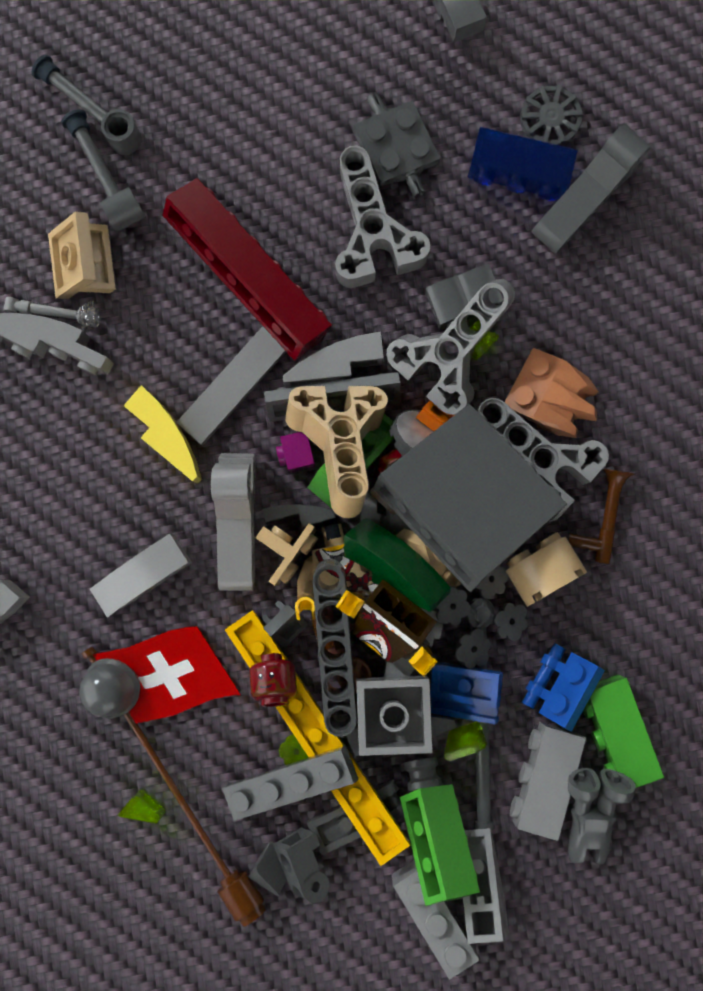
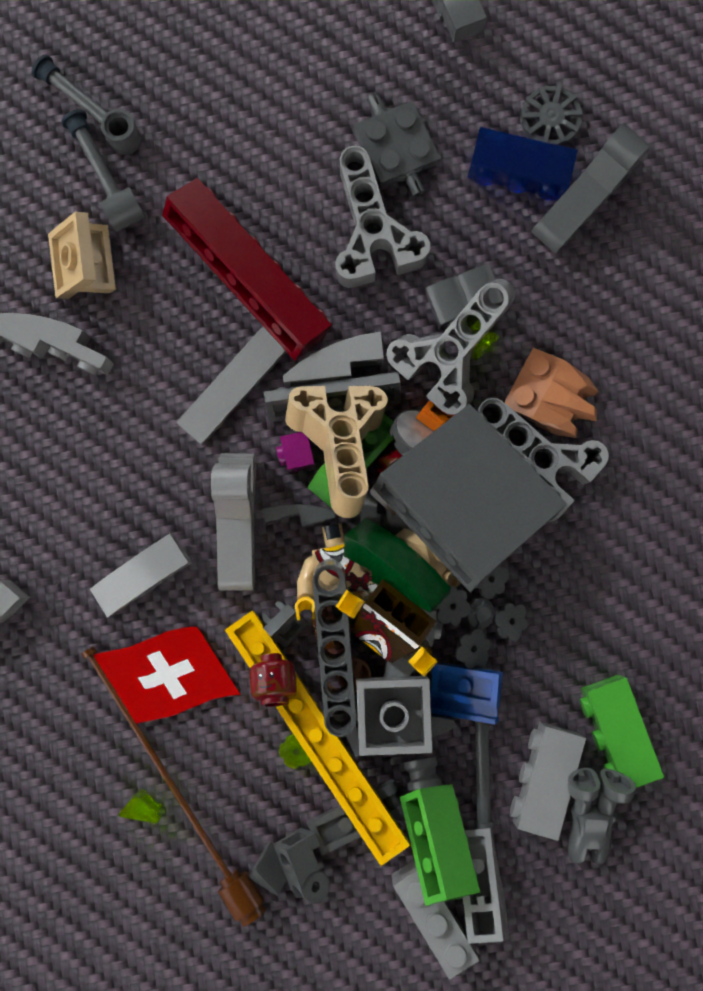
piece [3,297,101,333] -> none
dark grey helmet [79,658,140,719] -> none
light yellow slope [124,385,202,484] -> none
dark grey plate [222,746,358,821] -> none
tan bracket [256,523,318,586] -> none
clear neon green slope [444,722,488,761] -> none
tan brick [506,532,587,607] -> none
blue plate [522,643,605,732] -> none
reddish brown piece [567,469,636,564] -> none

